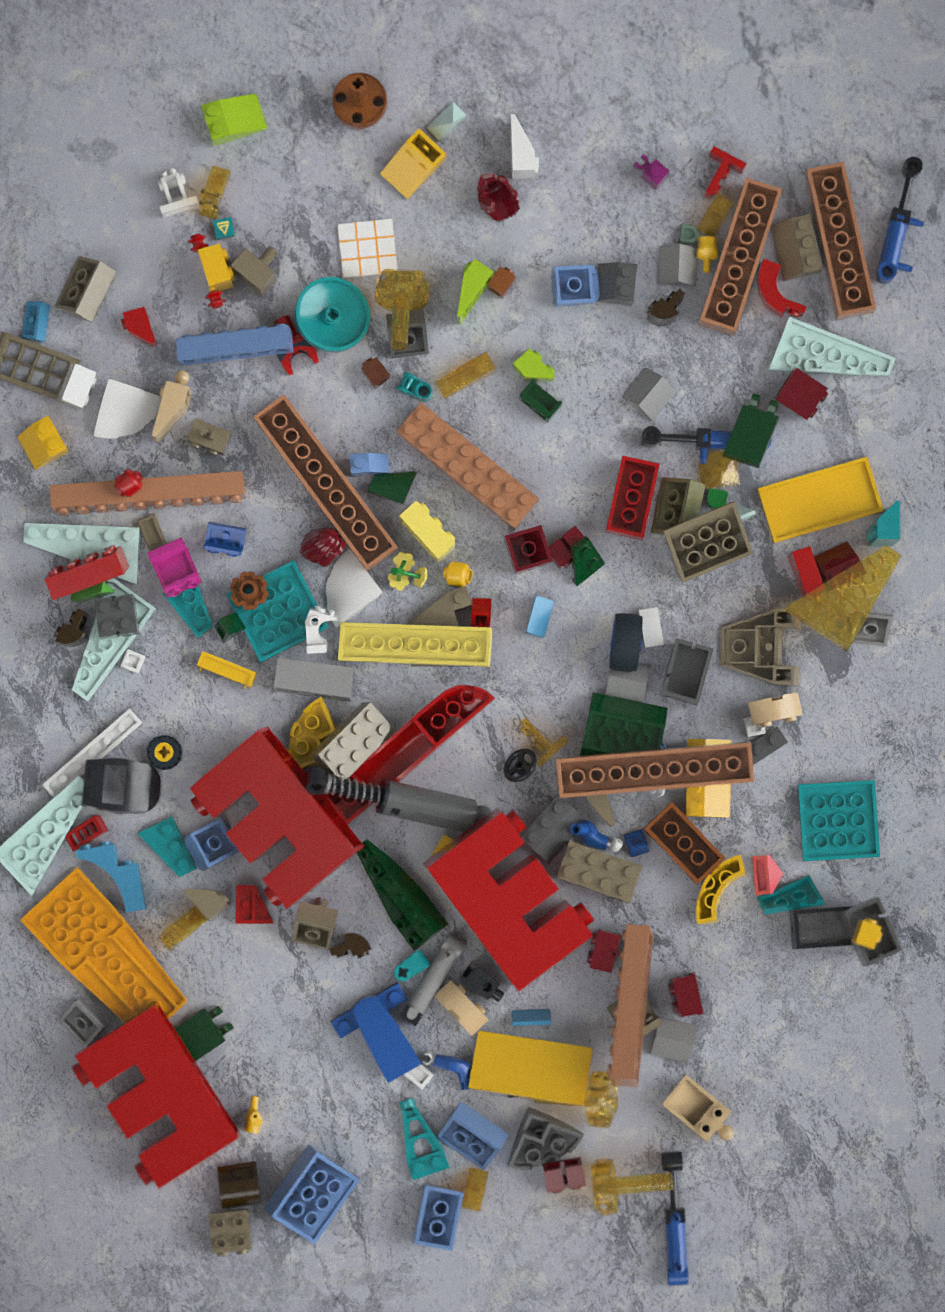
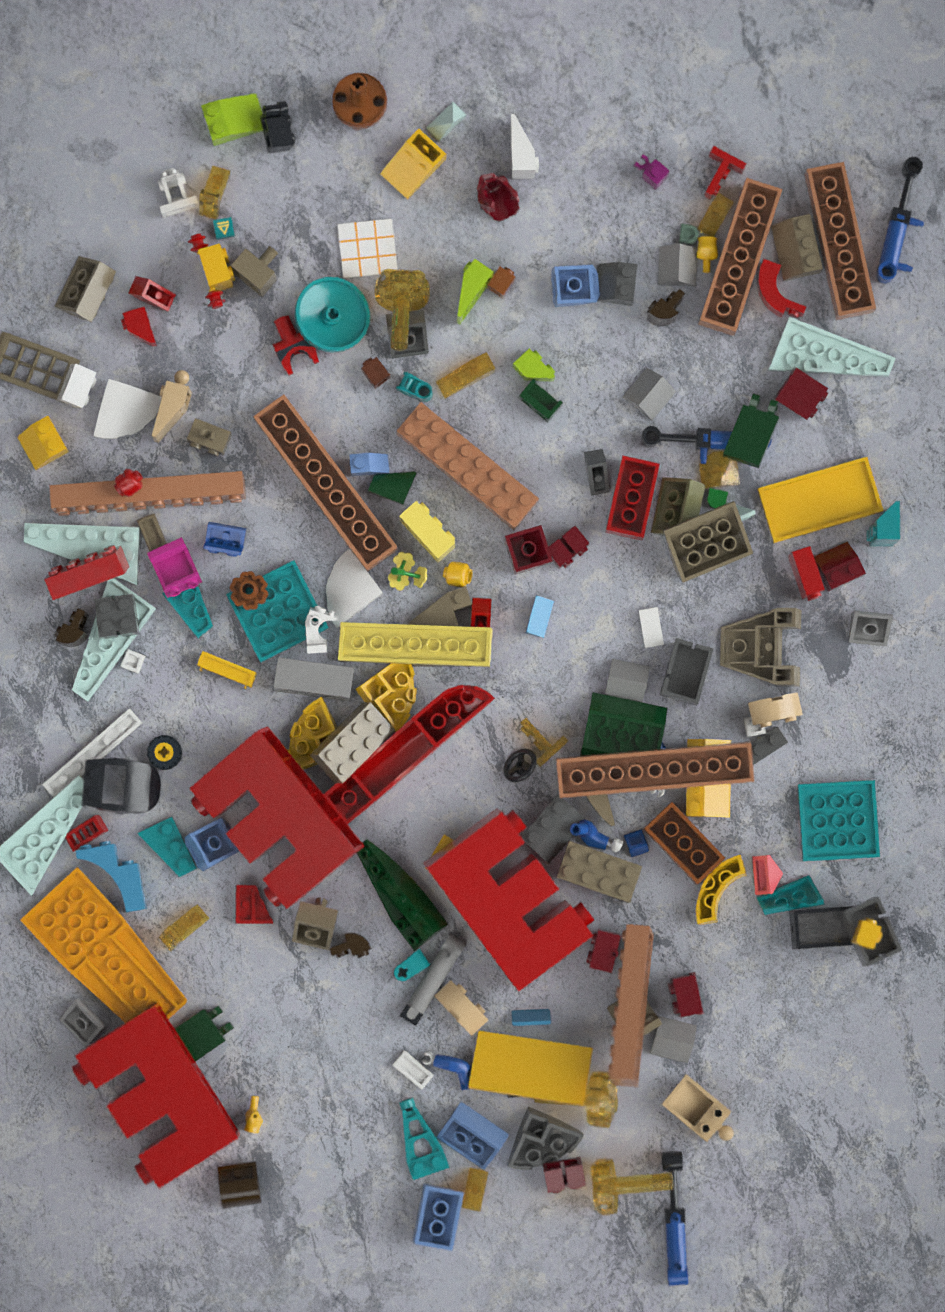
dark azure slope [21,301,50,342] -> none
bright green slope [71,581,115,602] -> none
medium blue brick [176,324,293,366] -> none
dark tan slope [183,888,230,921] -> none
dark tan brick [209,1209,252,1257] -> none
dark green slope [214,612,246,643] -> none
medium blue slope [263,1144,359,1244] -> none
dark red hair [299,528,346,567] -> none
dark grey piece [306,767,491,833] -> none
blue slope [330,982,422,1083] -> none
black torso [460,963,505,1002] -> none
dark green wing [571,536,605,586] -> none
black wheel [609,613,643,672] -> none
clear yellow wing [785,545,902,651] -> none
none -> red slope [128,276,176,312]
none -> black hinge [260,101,295,153]
none -> yellow brick [355,663,417,732]
none -> dark grey slope [584,449,610,496]

